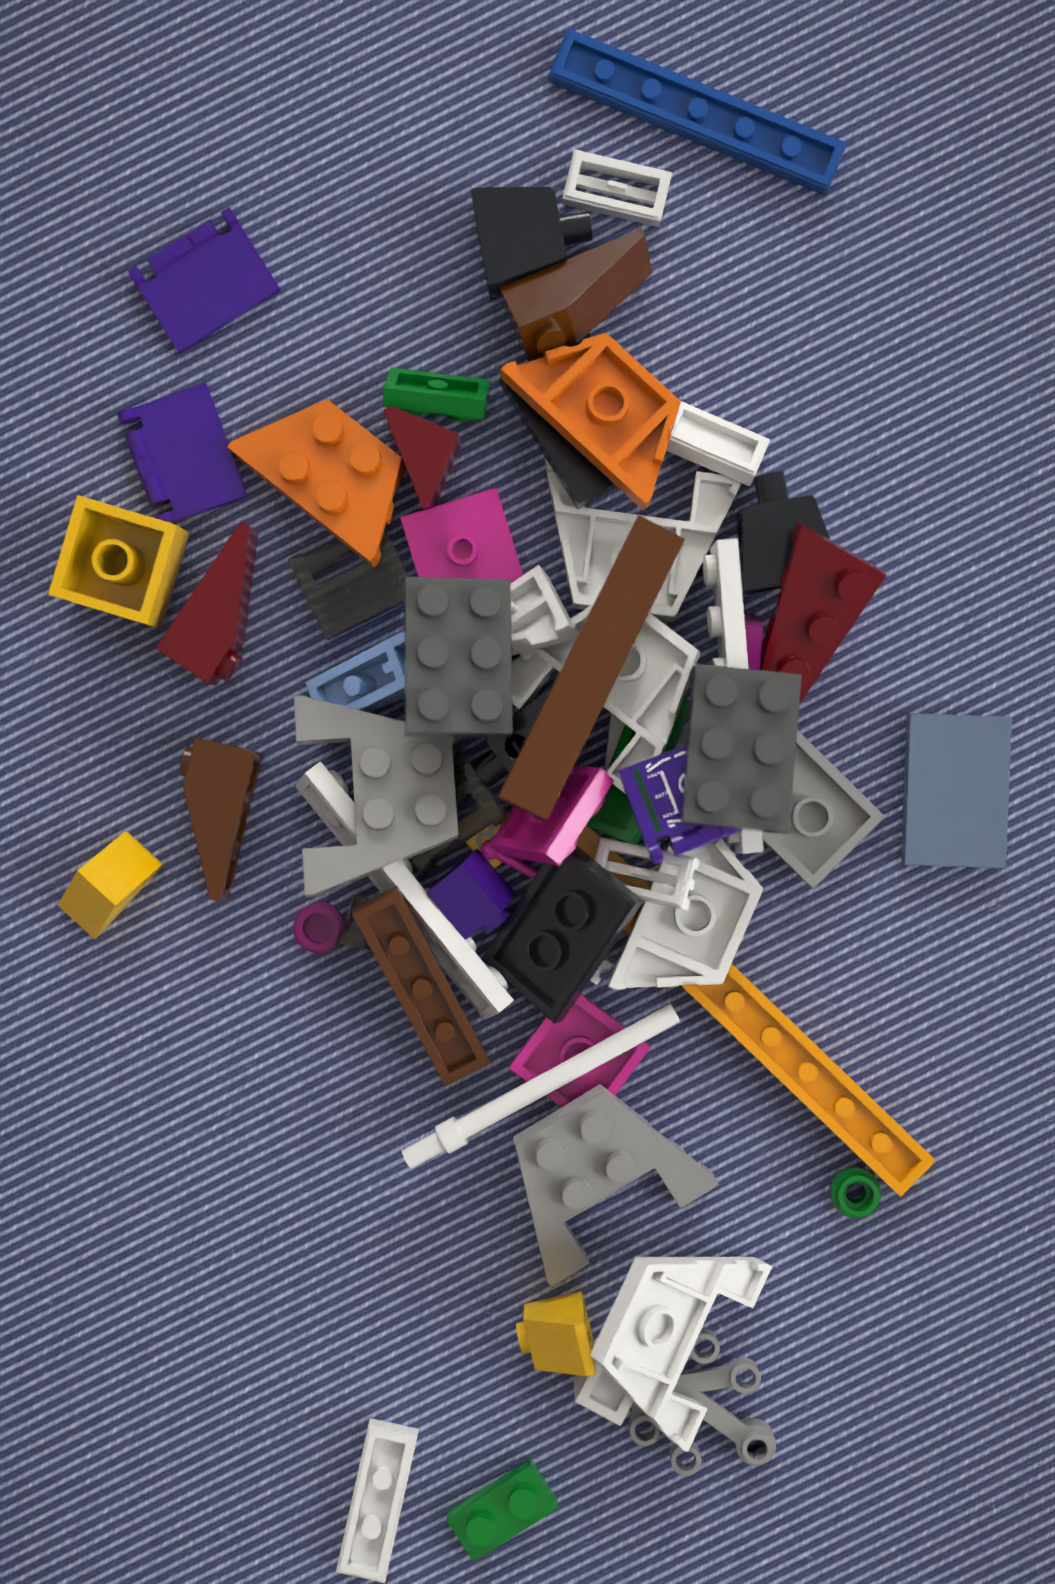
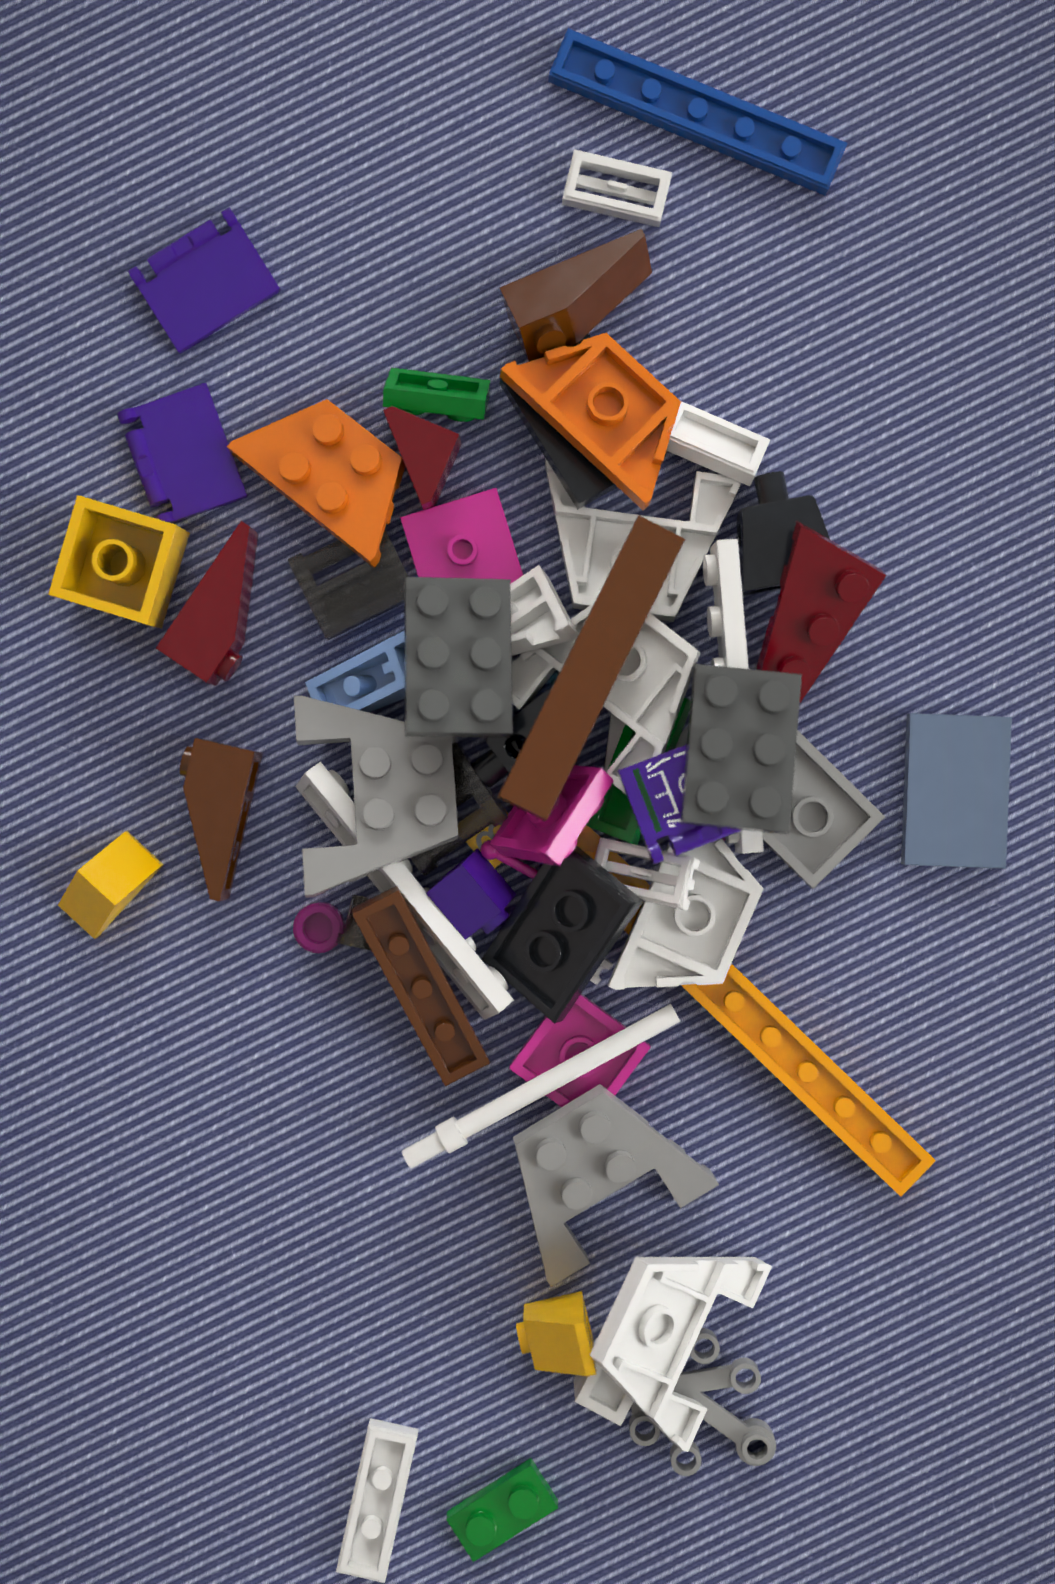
black torso [471,186,593,300] -> none
magenta tile [744,613,764,670] -> none
green plate [830,1166,881,1218] -> none

